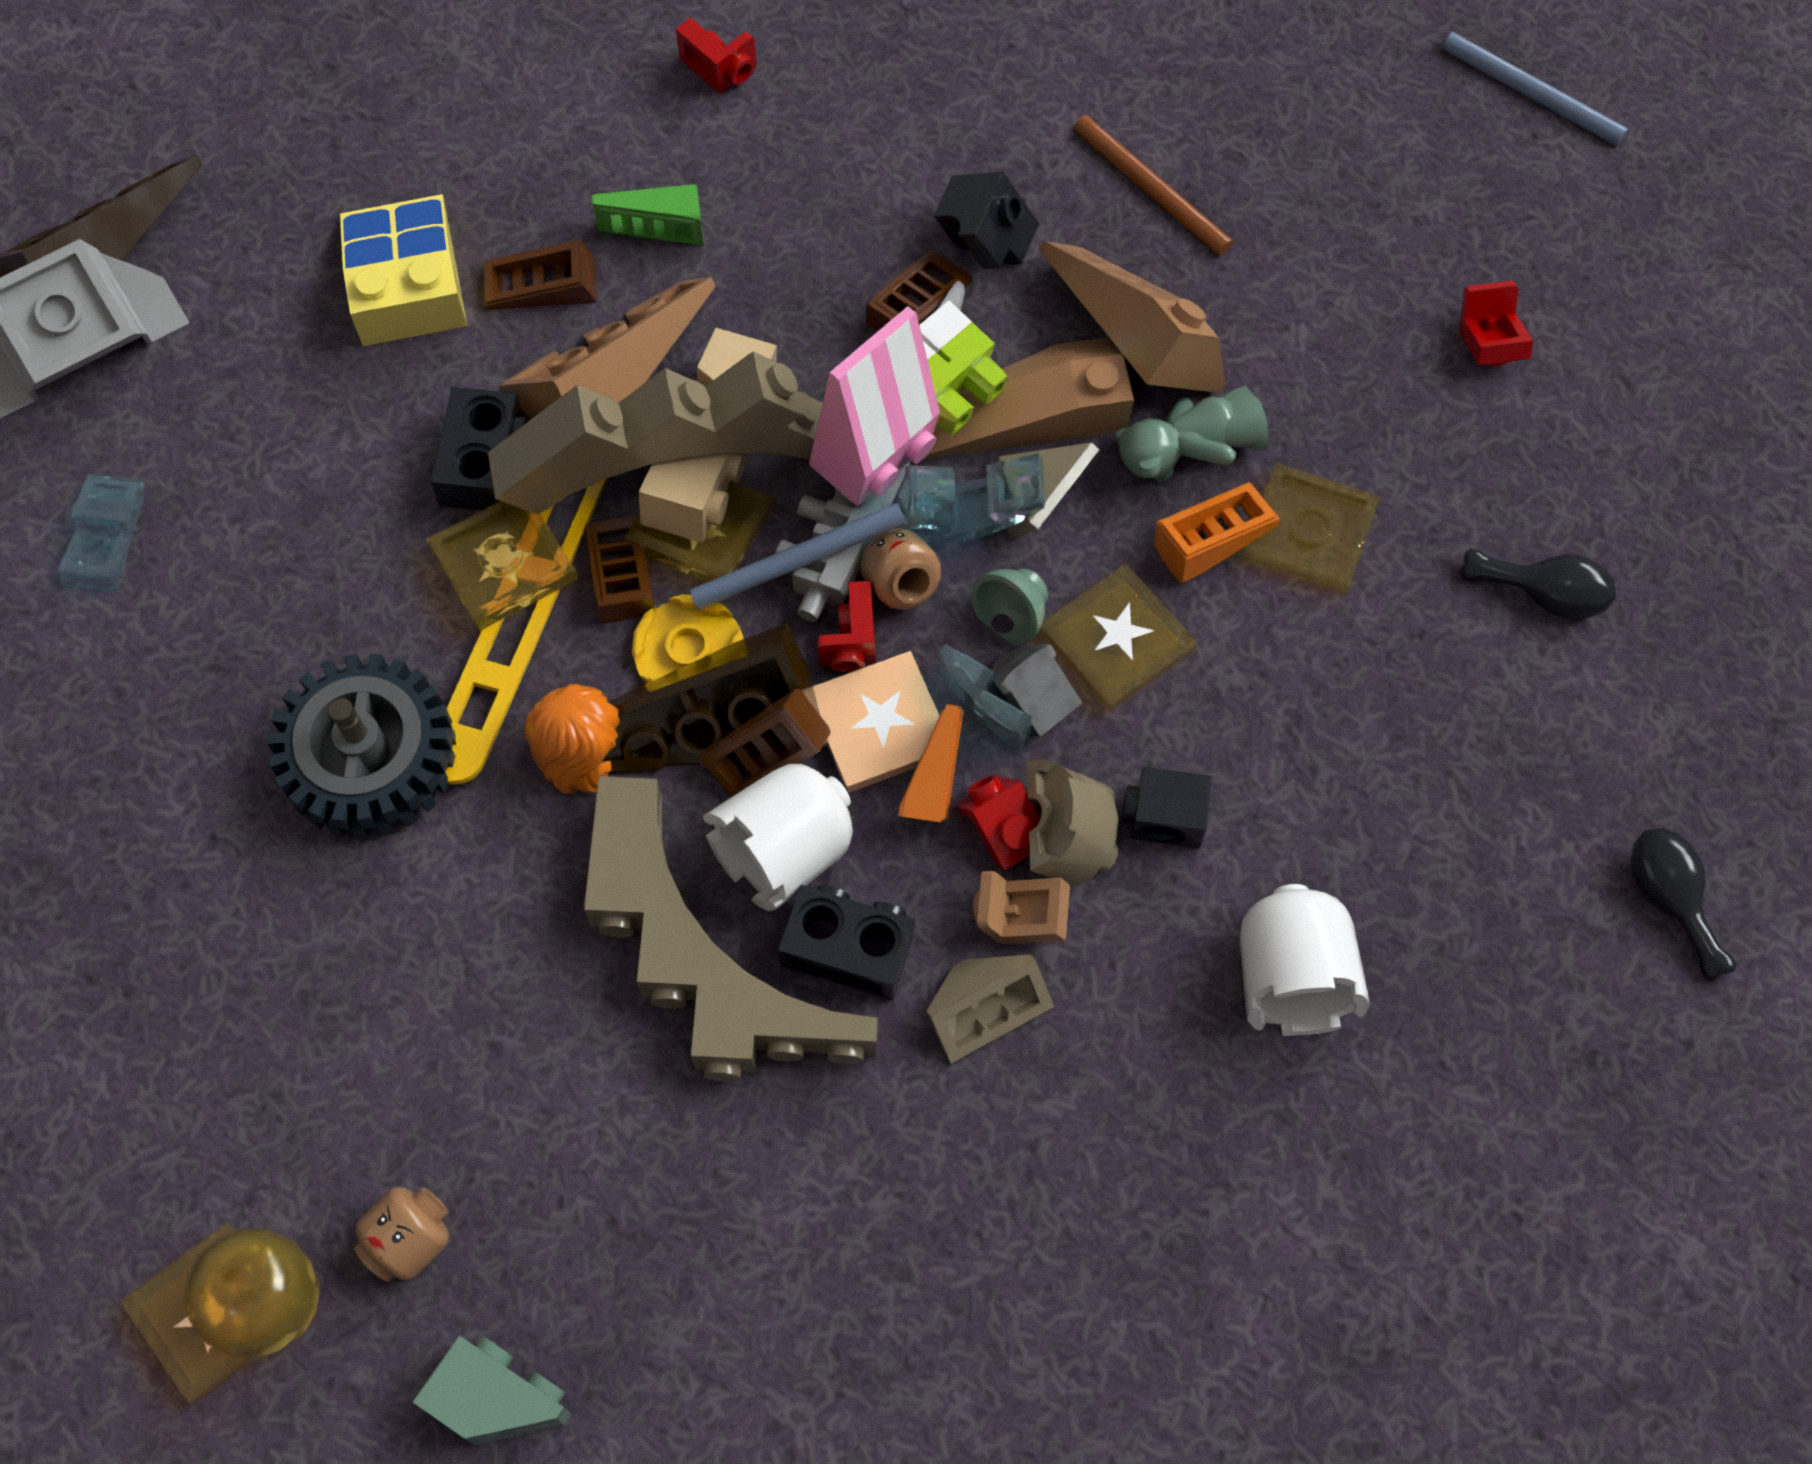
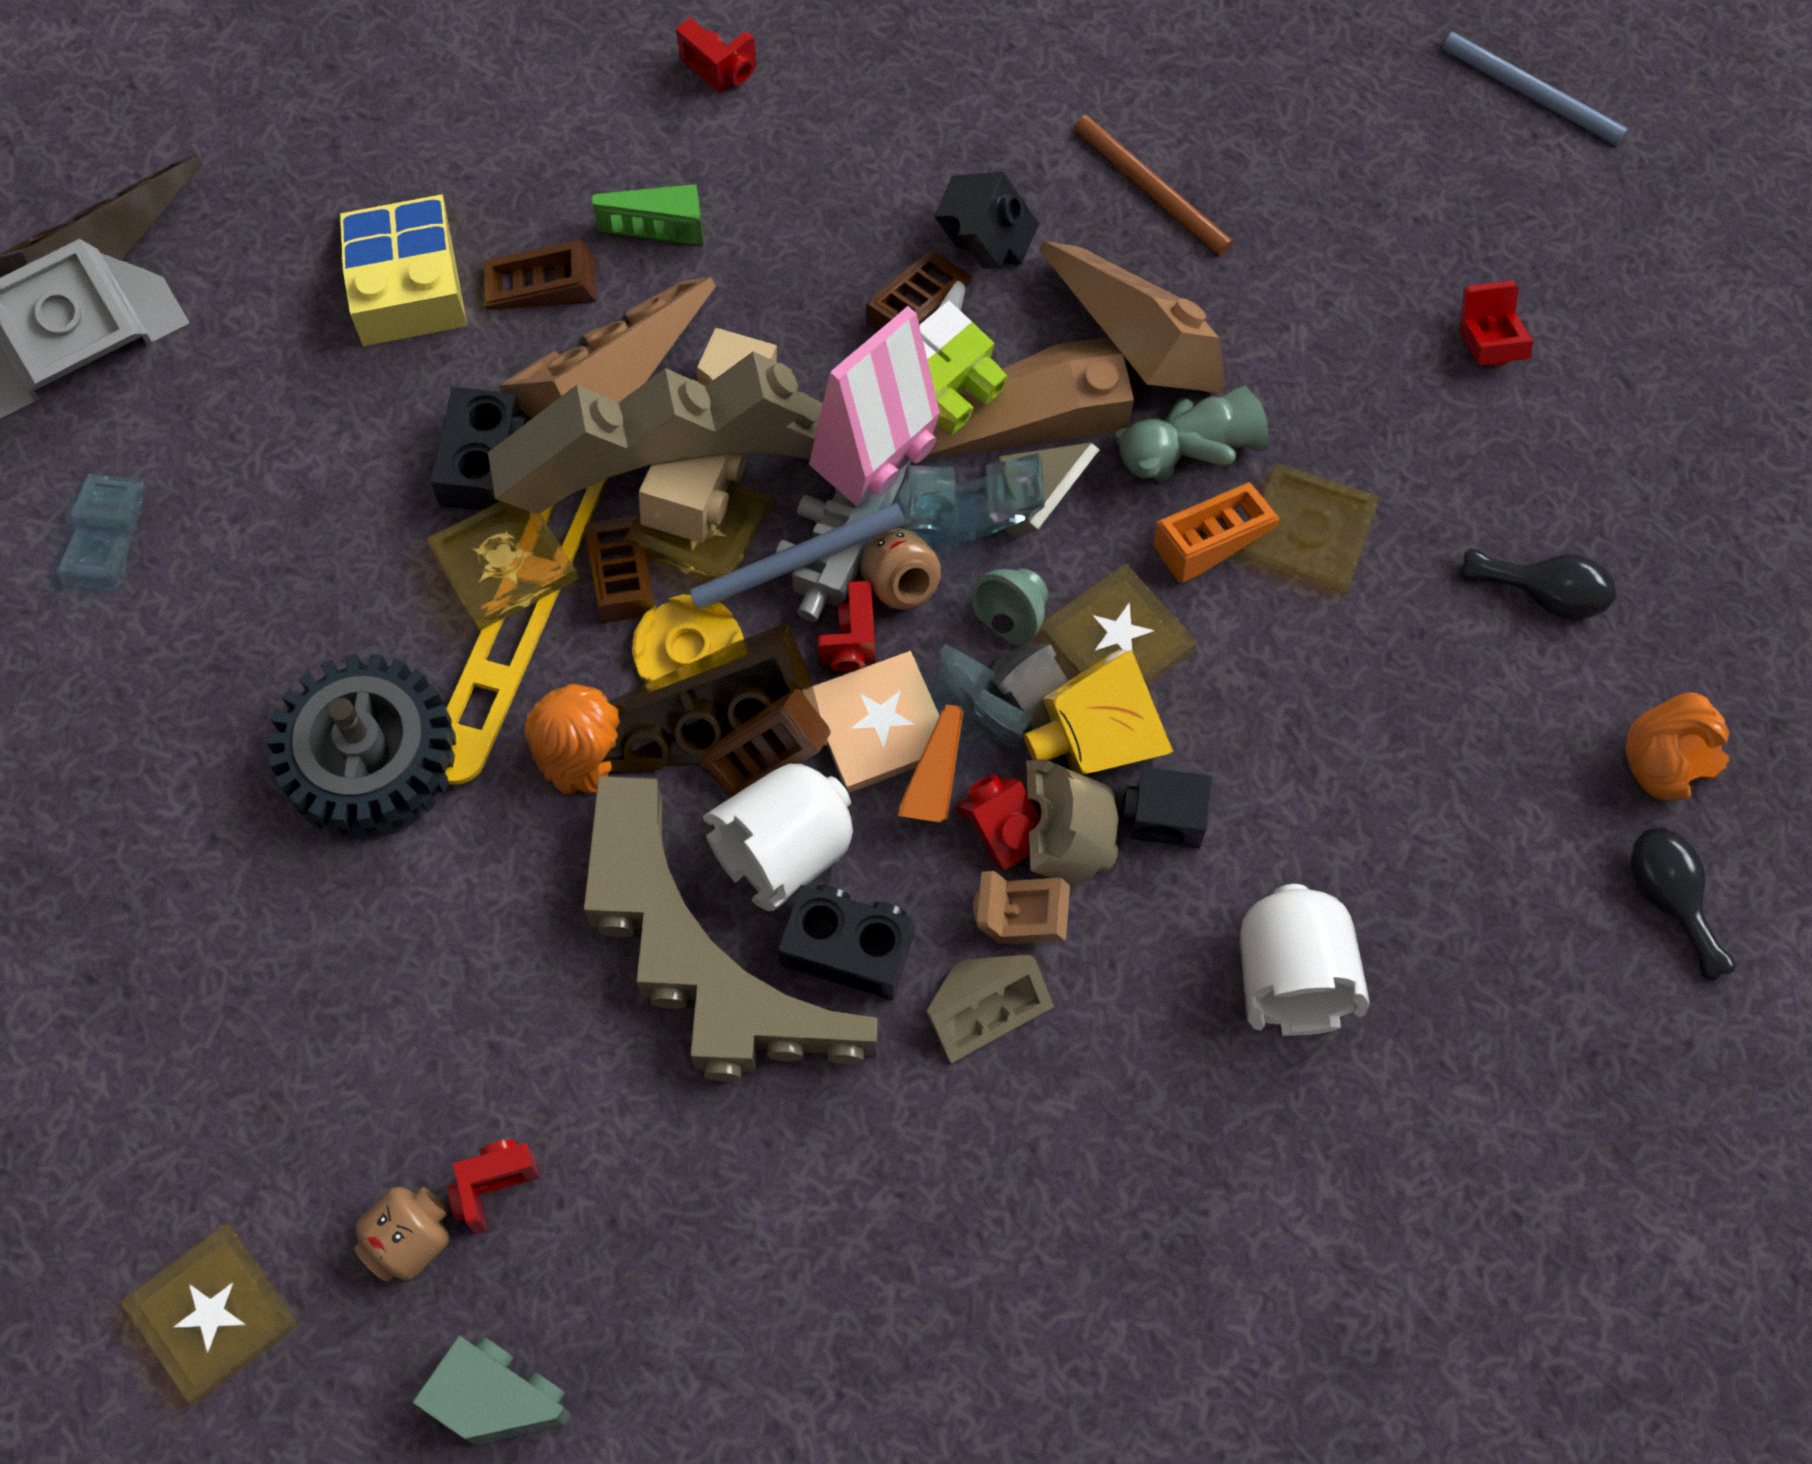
clear yellow cylinder [184,1228,320,1360] -> none
none -> red bracket [447,1140,540,1234]
none -> yellow torso [1024,650,1173,774]
none -> orange hair [1625,692,1730,801]

